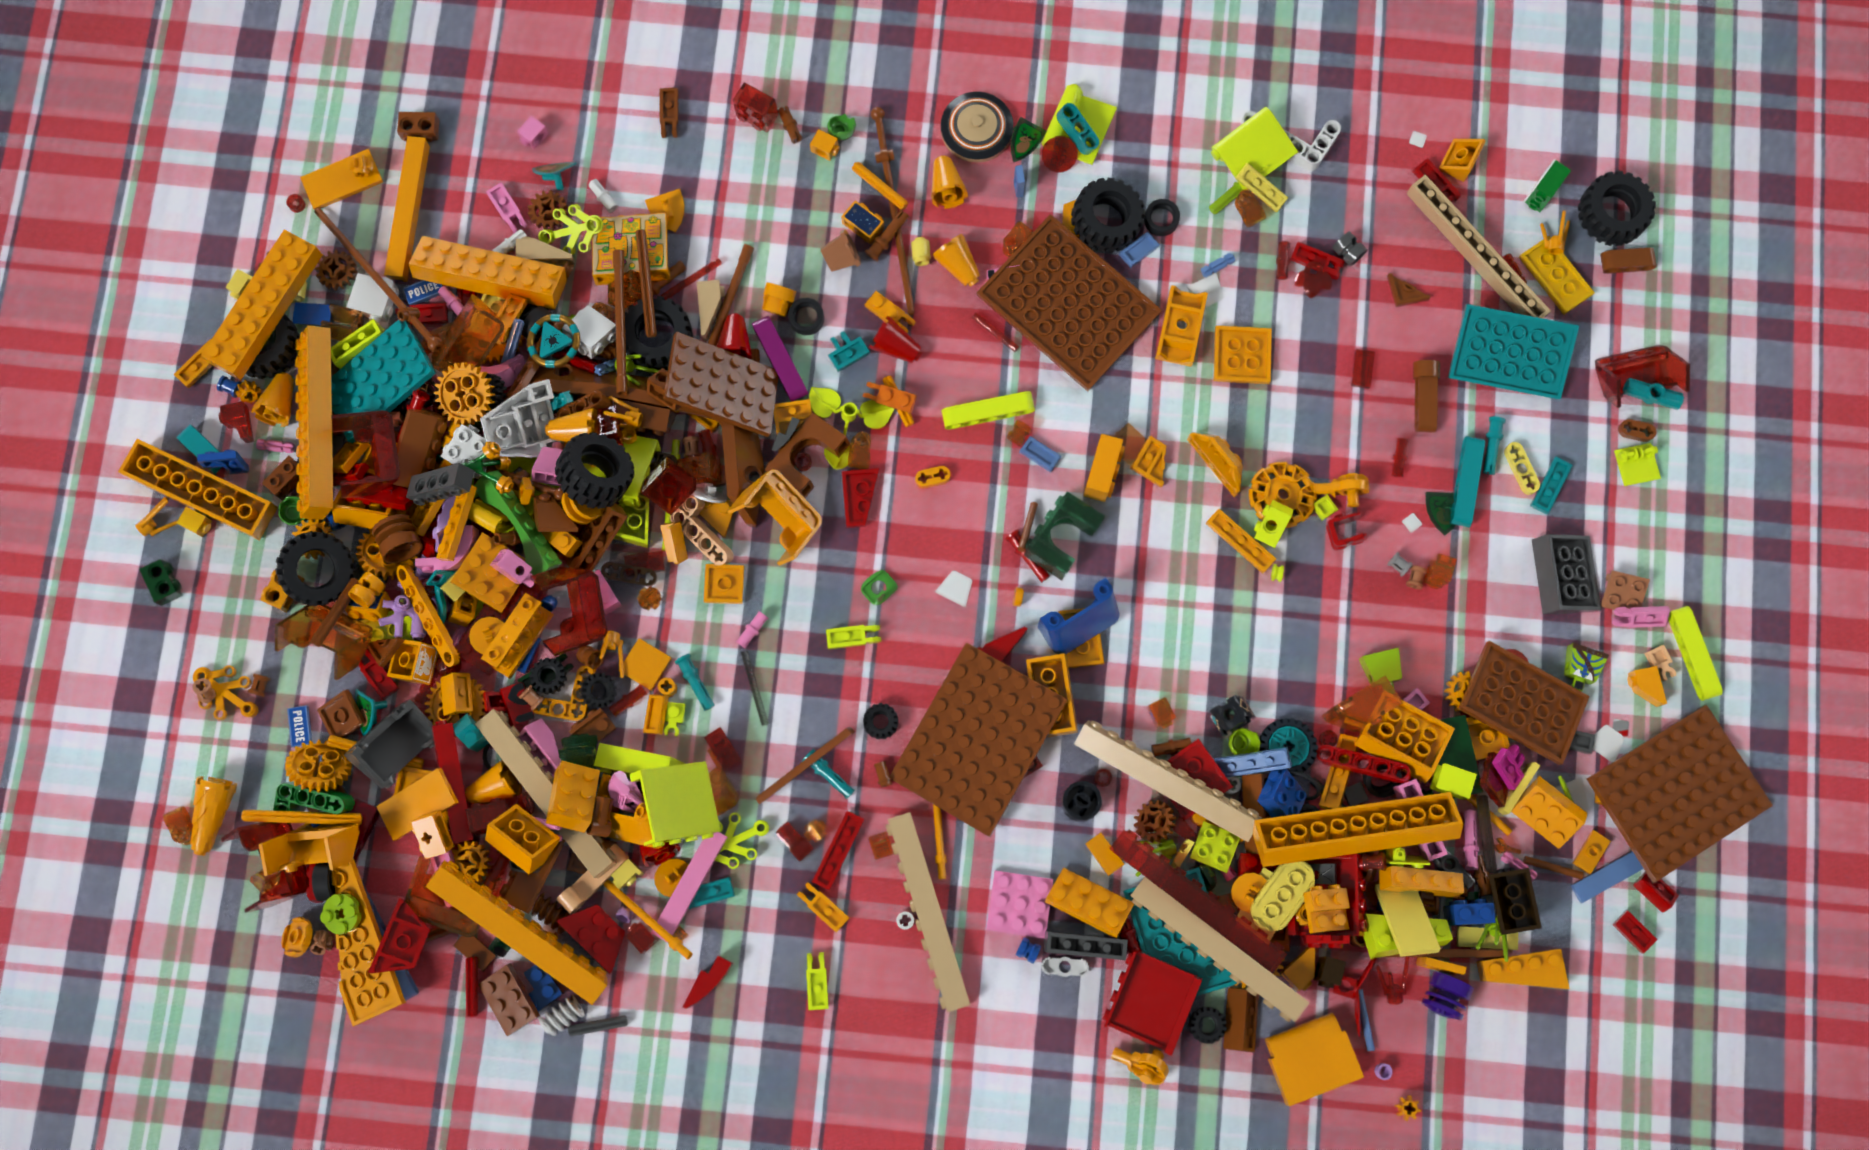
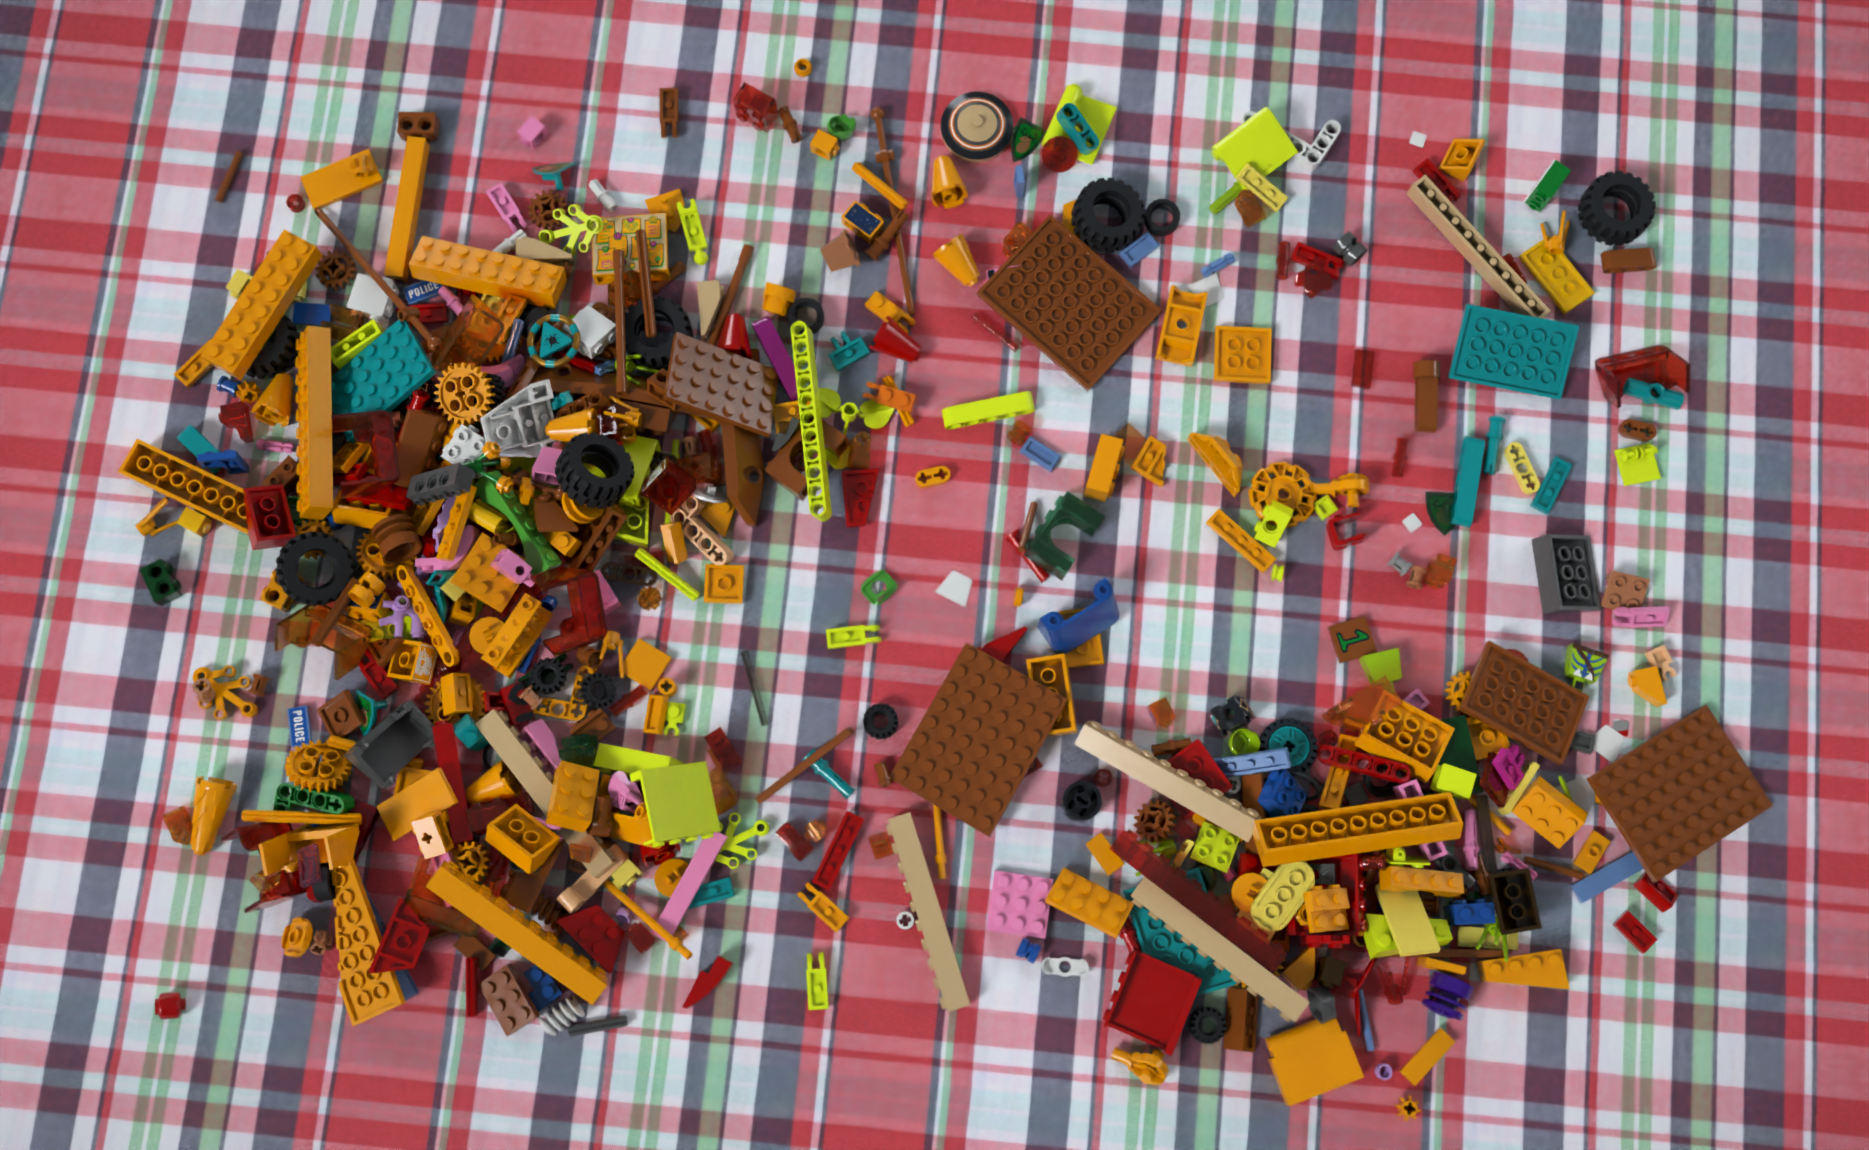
lime plate [320,894,362,935] -> none
clear red bar [660,258,722,300] -> none
teal pin [675,654,715,711] -> none
light orange windscreen [727,469,822,566] -> none
bright pink pin [735,611,769,649] -> none
light yellow brick [911,237,931,266] -> none
dark grey brick [1043,931,1128,960] -> none
dark orange tile [1387,273,1430,307] -> none
neon yellow beam [1668,606,1723,701] -> none
none -> red head [155,992,186,1020]
none -> dark orange bar [215,151,244,203]
none -> red slope [243,484,296,550]
none -> clear pink tile [297,843,322,888]
none -> clear orange slope [569,843,594,863]
none -> neon yellow axle [635,548,700,601]
none -> neon yellow plate [676,199,708,265]
none -> neon yellow beam [791,321,832,522]
none -> light orange plate [794,58,812,77]
none -> dark grey piece [1307,987,1337,1024]
none -> dark orange tile [1327,616,1377,664]
none -> light orange tile [1399,1027,1455,1086]

